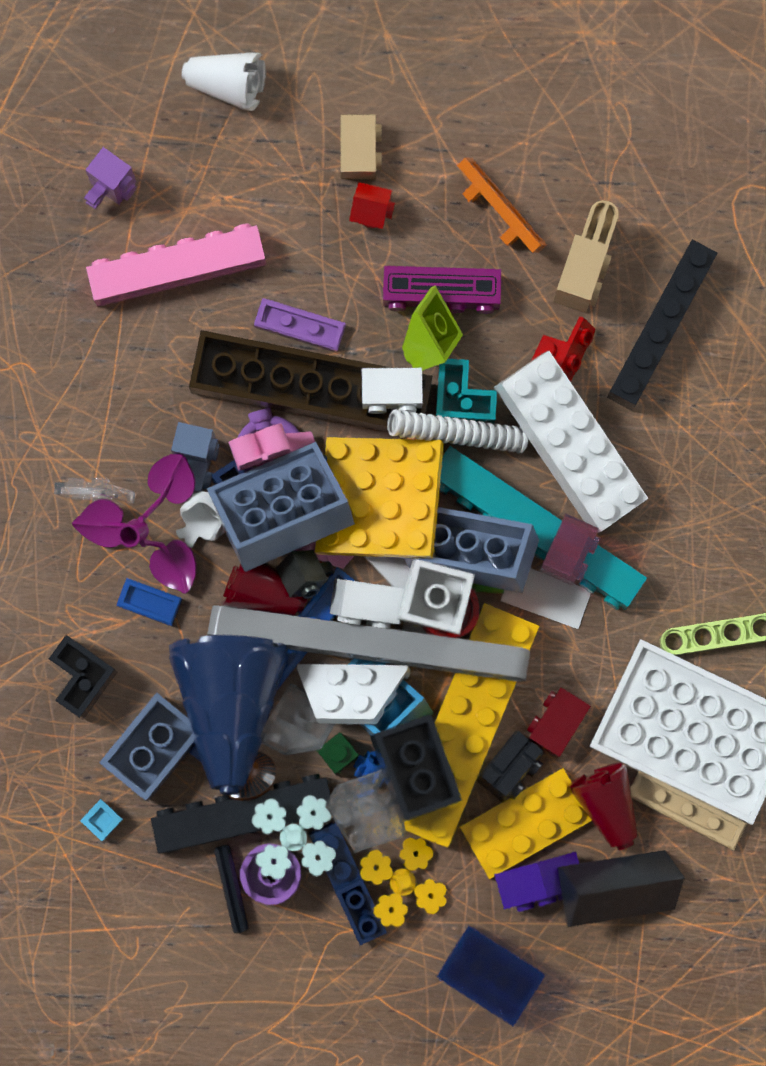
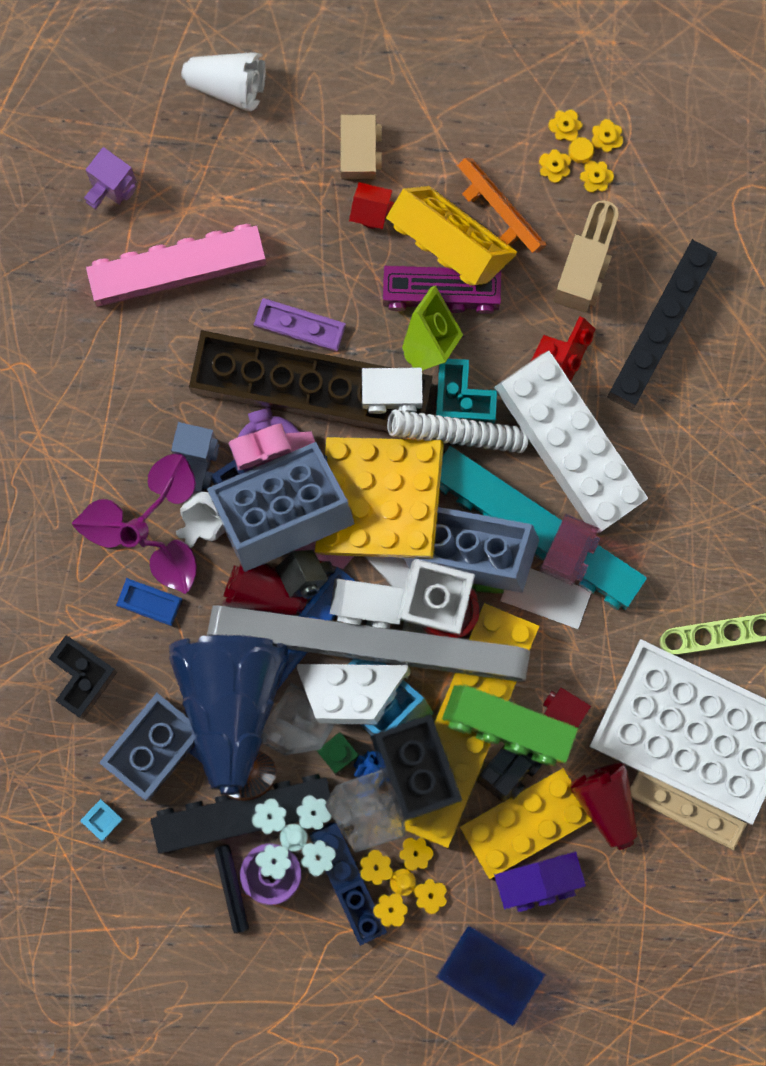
clear wing [54,478,135,503] -> none
black slope [558,850,685,928] -> none
none -> yellow slope [386,186,517,286]
none -> bright green brick [442,685,578,766]
none -> yellow plant [539,110,623,192]

